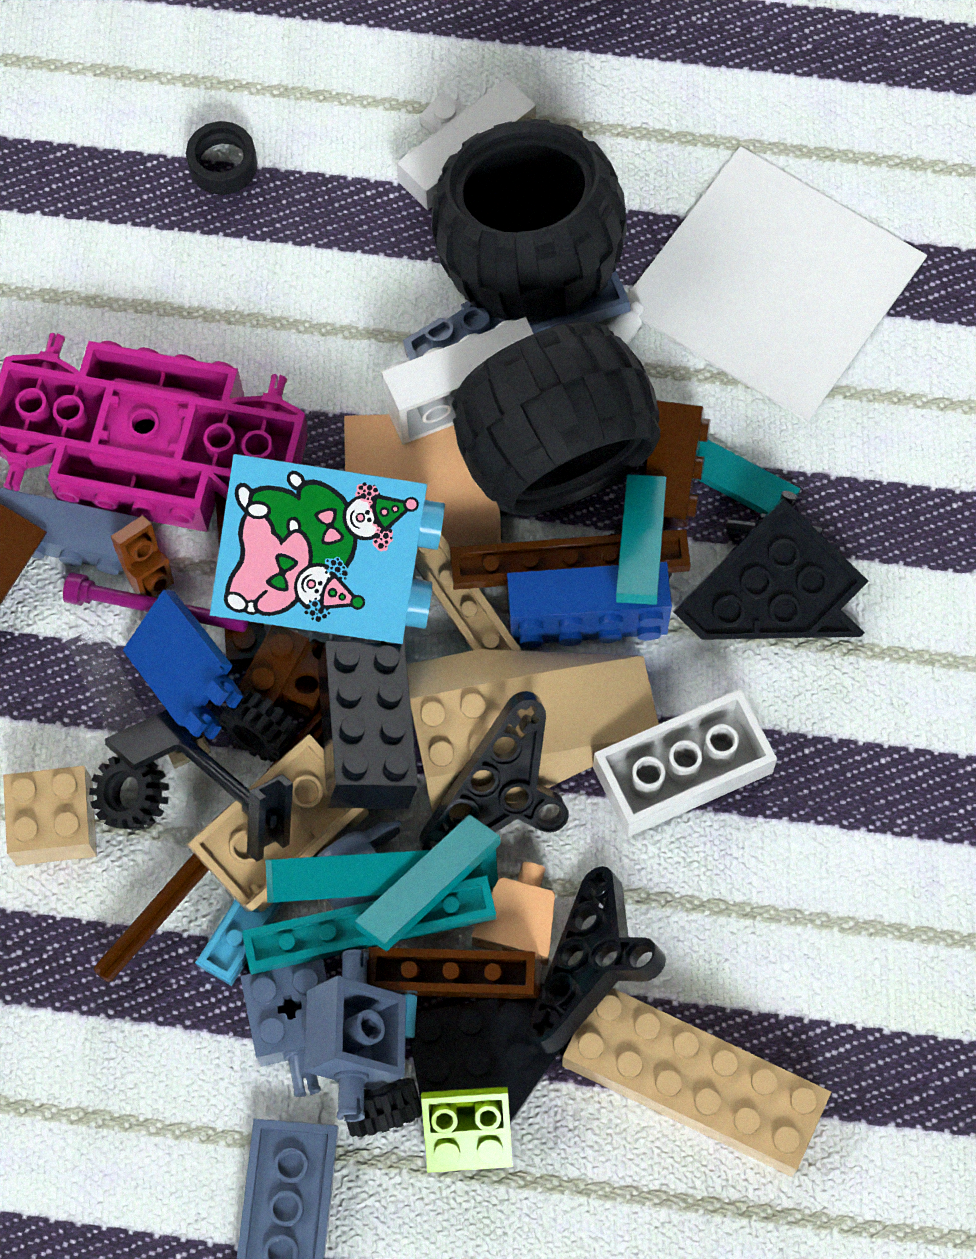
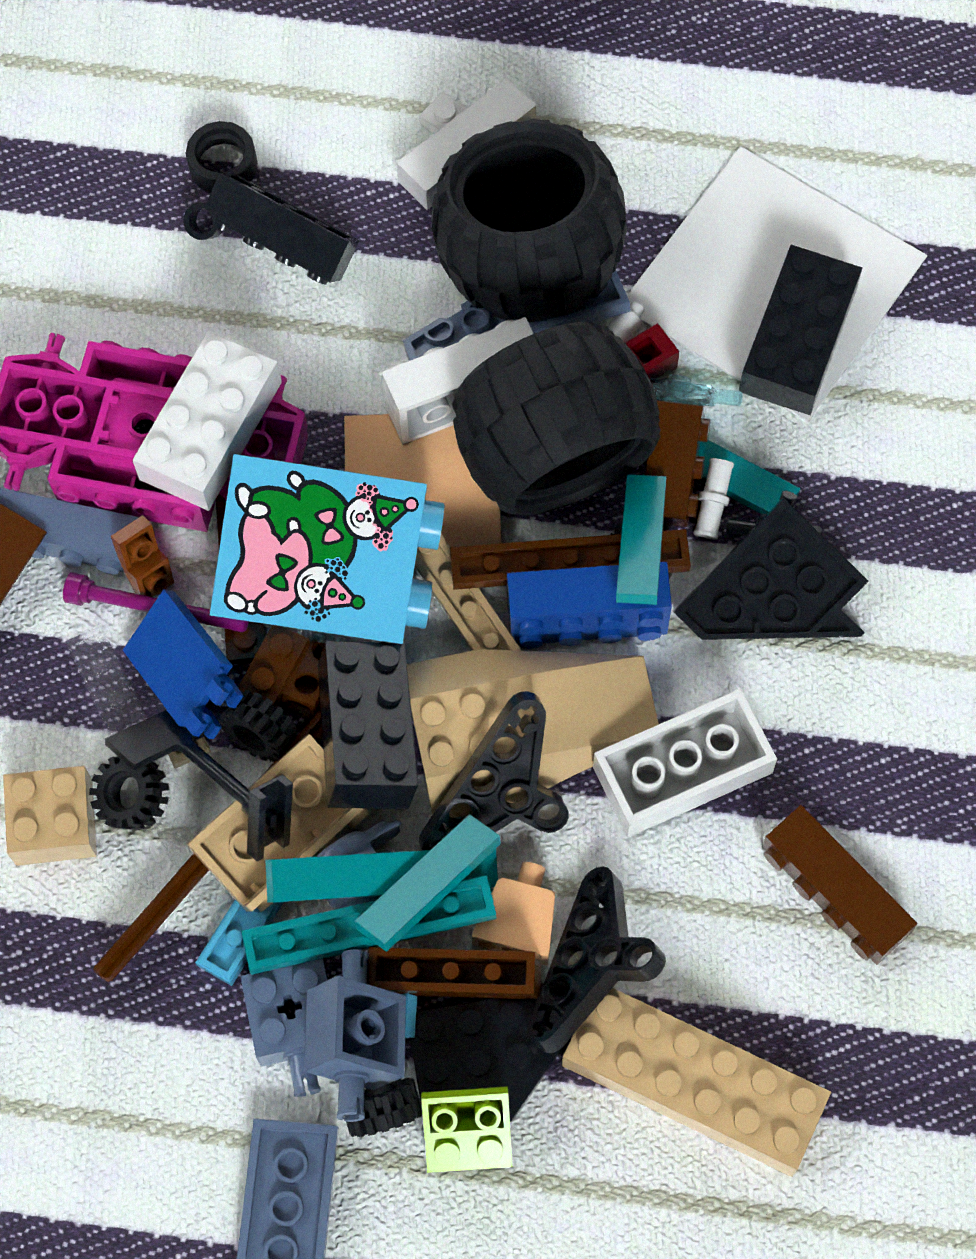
none -> white brick [132,331,282,511]
none -> black hinge [183,172,360,285]
none -> dark red brick [626,323,680,382]
none -> clear light blue piece [650,374,743,407]
none -> white pin [693,458,734,540]
none -> black brick [739,244,863,416]
none -> reddish brown brick [762,805,918,965]

